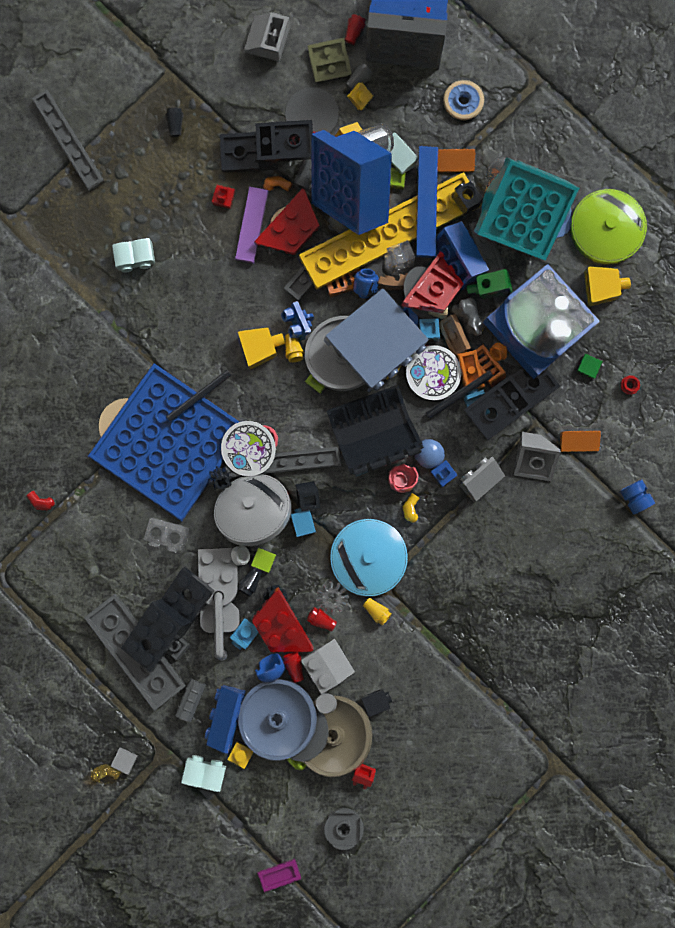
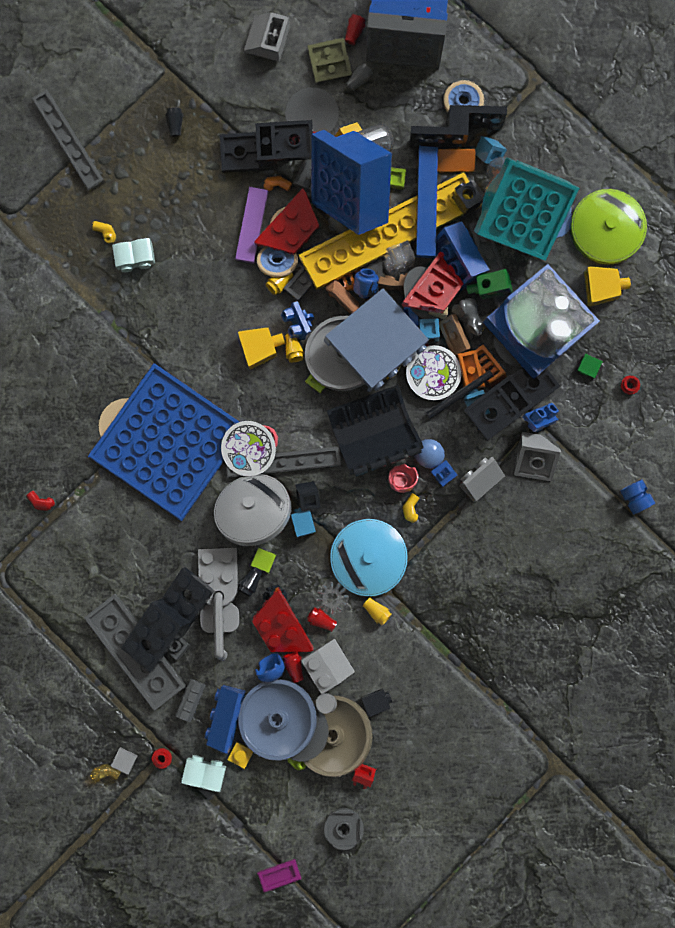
clear brick [144,517,190,553] -> none
black bar [166,370,231,422] -> none
black gear [208,466,232,491] -> none
red tile [212,185,235,209] -> none
dark azure bracket [230,618,258,650] -> none
white tile [231,546,250,566] -> none
yellow plate [347,82,373,110] -> none
light aqua slope [386,133,418,174] -> none
orange plate [490,342,507,361] -> none
orange slope [560,431,601,452] -> none
none -> yellow arm [92,221,116,243]
none -> red plate [152,748,172,768]
none -> medium blue wheel [257,247,298,277]
none -> yellow cone [266,273,294,295]
none -> nougat slope [325,280,359,314]
none -> black bracket [409,105,507,150]
none -> dark azure panel [475,136,507,165]
none -> blue hips [522,403,559,432]

